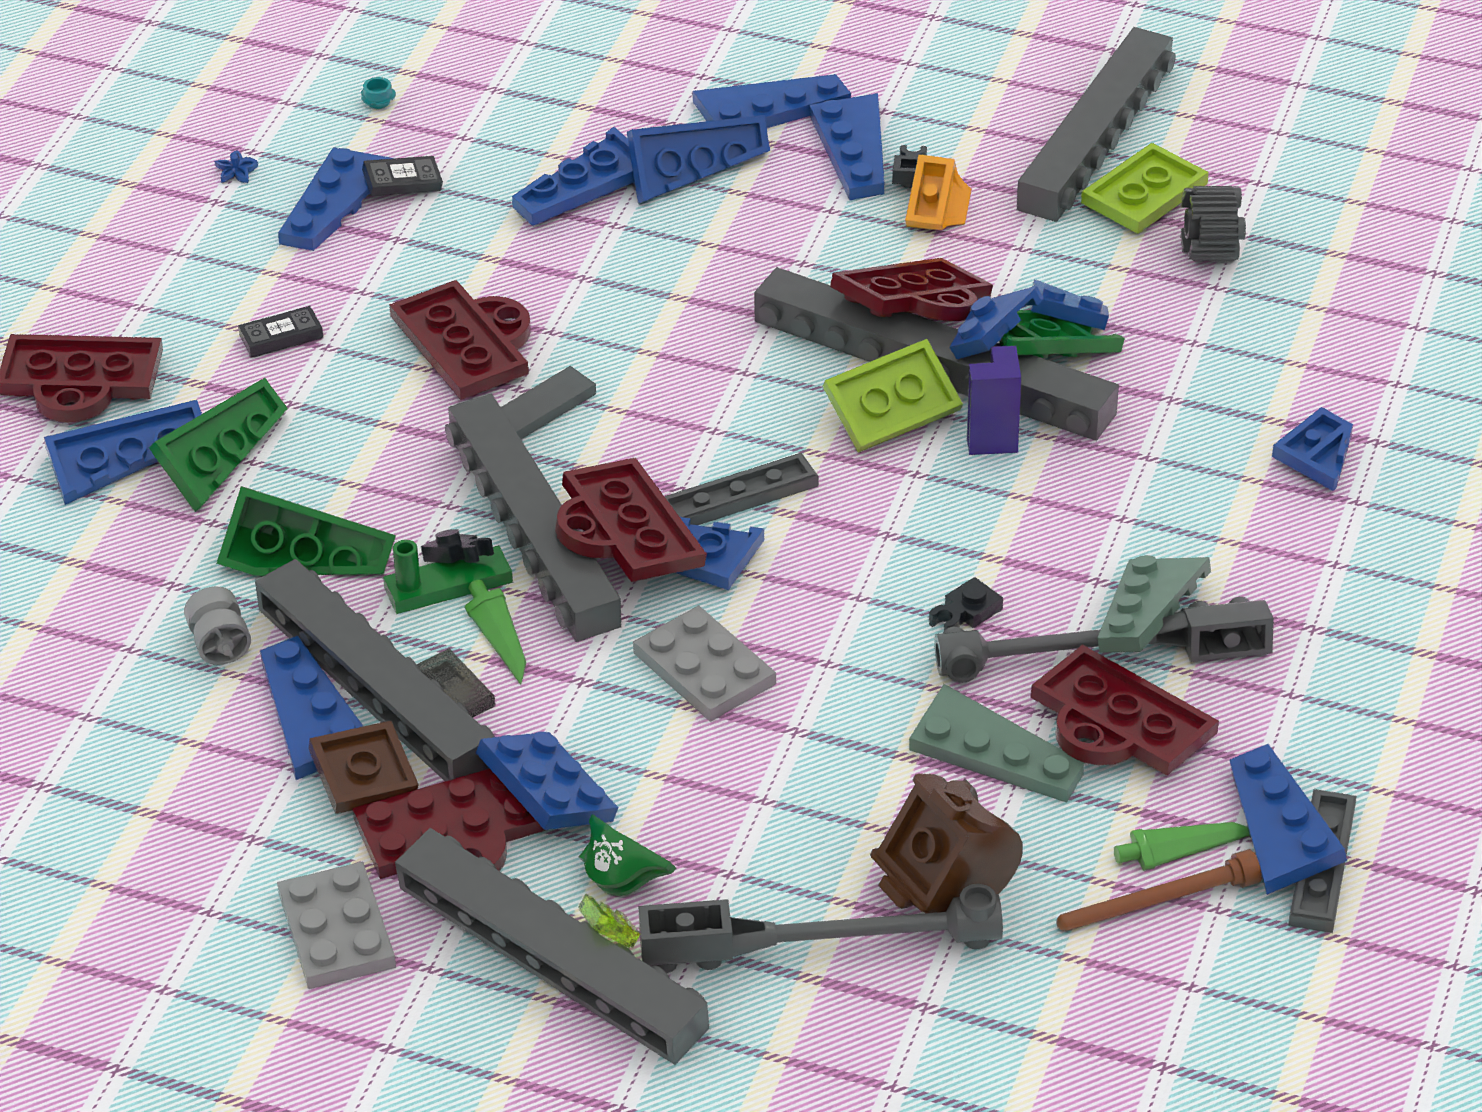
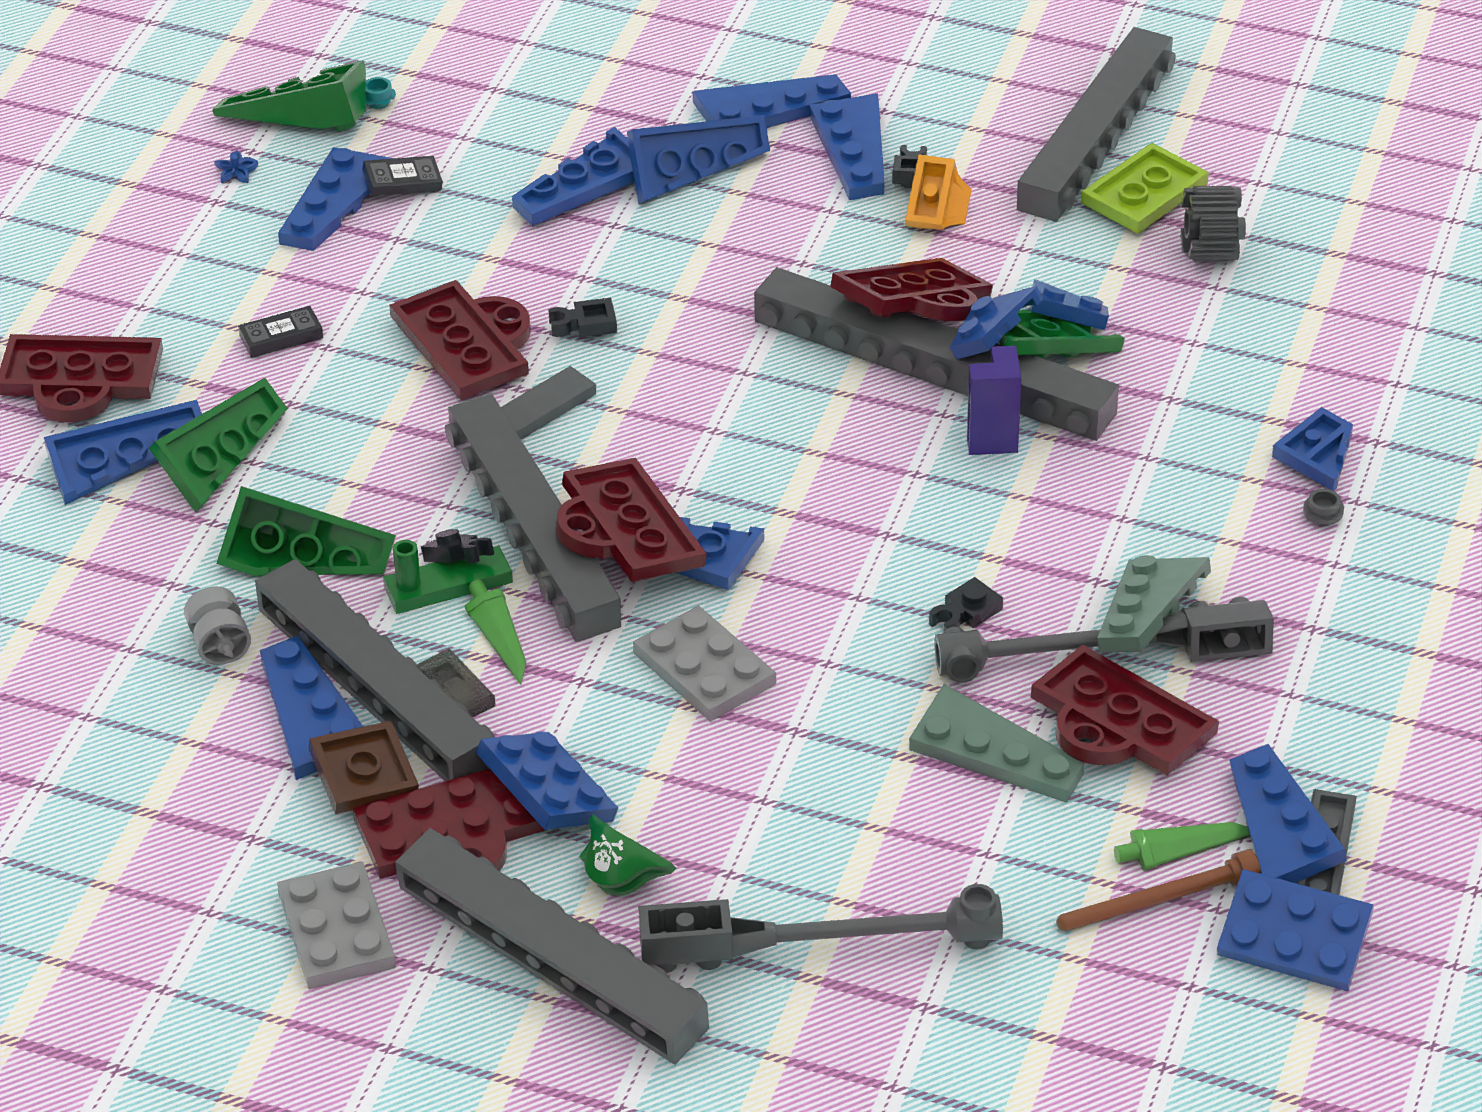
clear neon green tile [578,894,640,948] -> none
dark grey tile [665,453,819,525] -> none
lime plate [822,339,963,453] -> none
reddish brown animal [870,773,1023,913] -> none
none -> green wedge [212,60,366,131]
none -> black plate [548,297,617,337]
none -> blue plate [1217,869,1374,992]
none -> dark grey plate [1303,489,1344,525]

